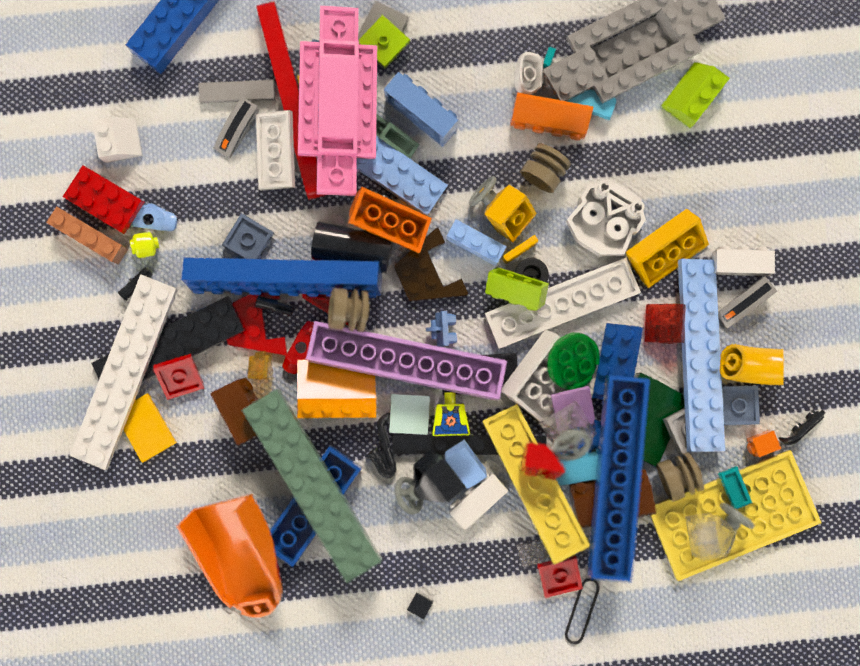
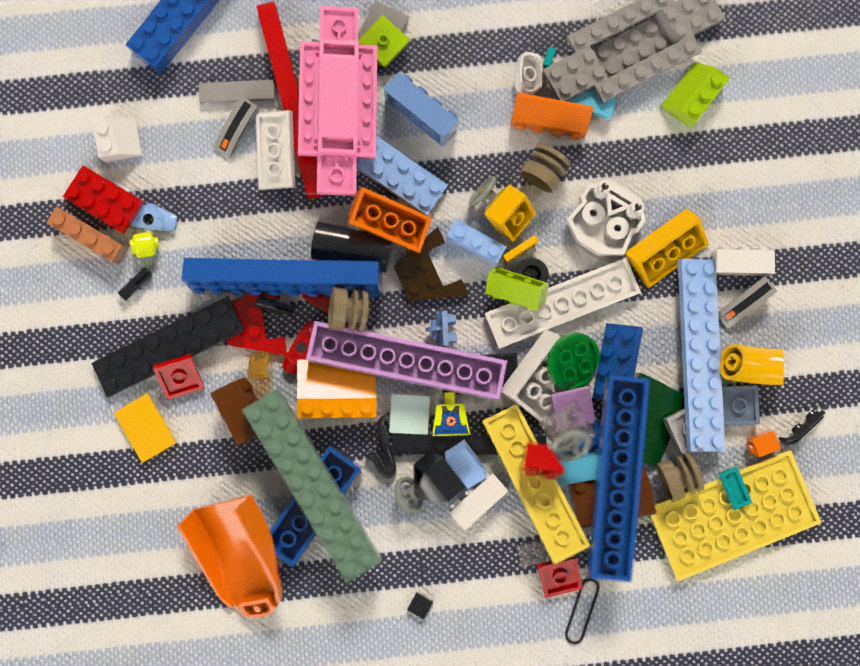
white plate [70,275,178,470] -> none
sand blue plate [222,213,275,259] -> none
sand green slope [376,114,420,159] -> none
clear red plate [644,304,686,344] -> none
clear piece [685,503,755,561] -> none

